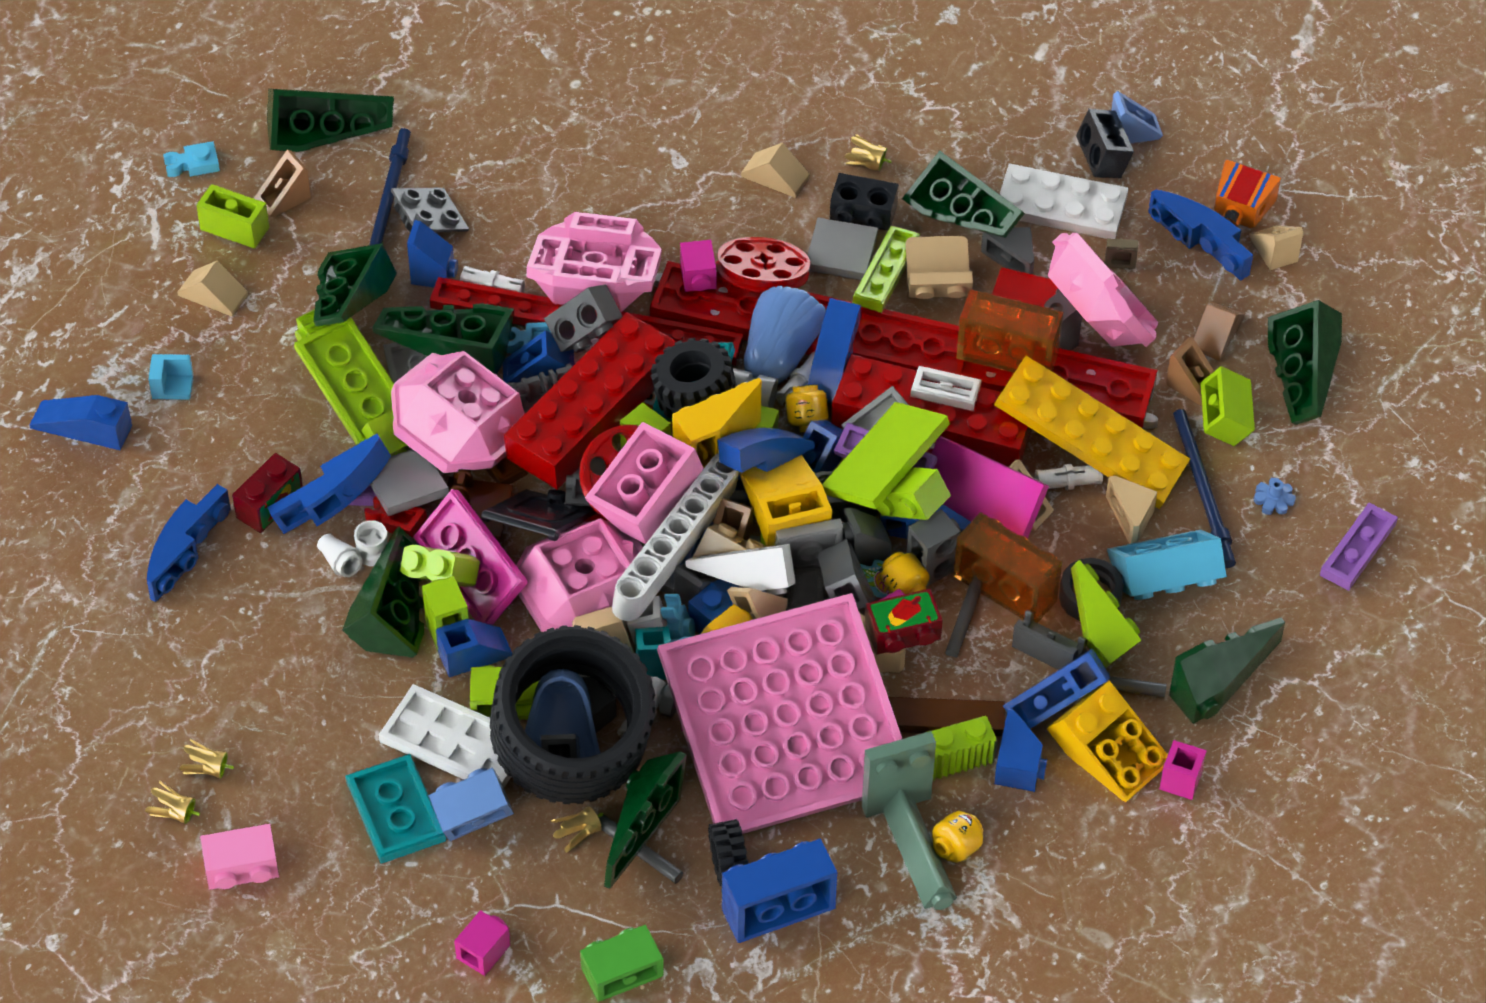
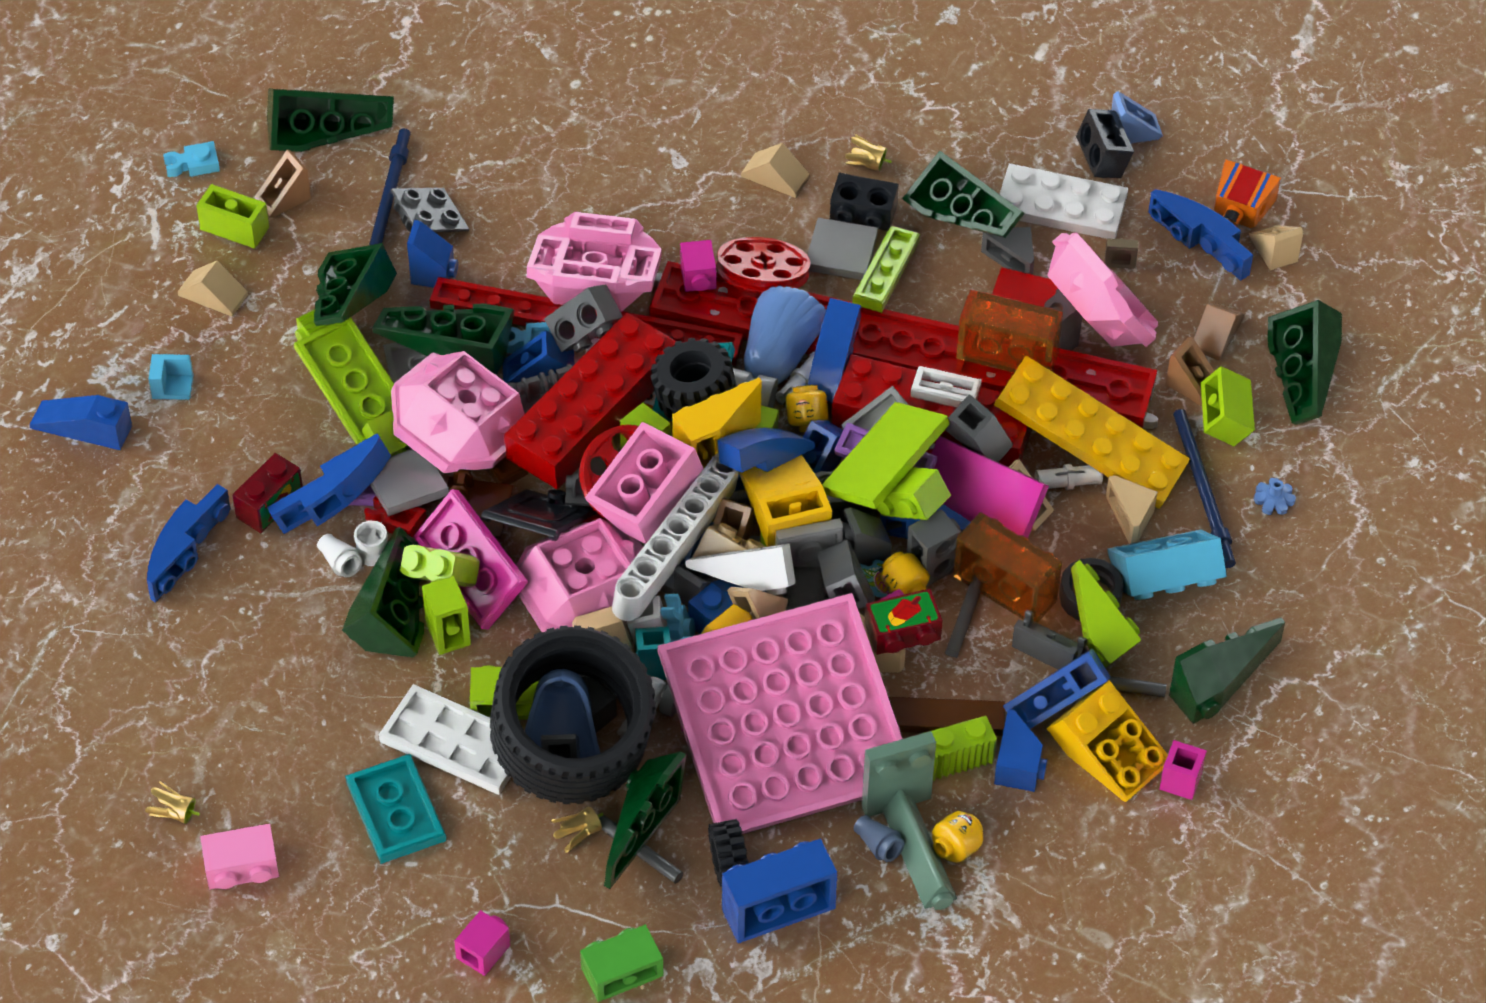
pearl gold piece [179,739,234,779] -> none
medium blue brick [429,767,514,841] -> none
blue slope [436,619,513,678] -> none
white pin [460,266,526,293] -> none
tan bracket [905,236,973,299] -> none
medium lavender plate [1320,503,1398,591] -> none
none -> sand blue cone [854,815,904,862]
none -> dark grey slope [945,394,1013,462]

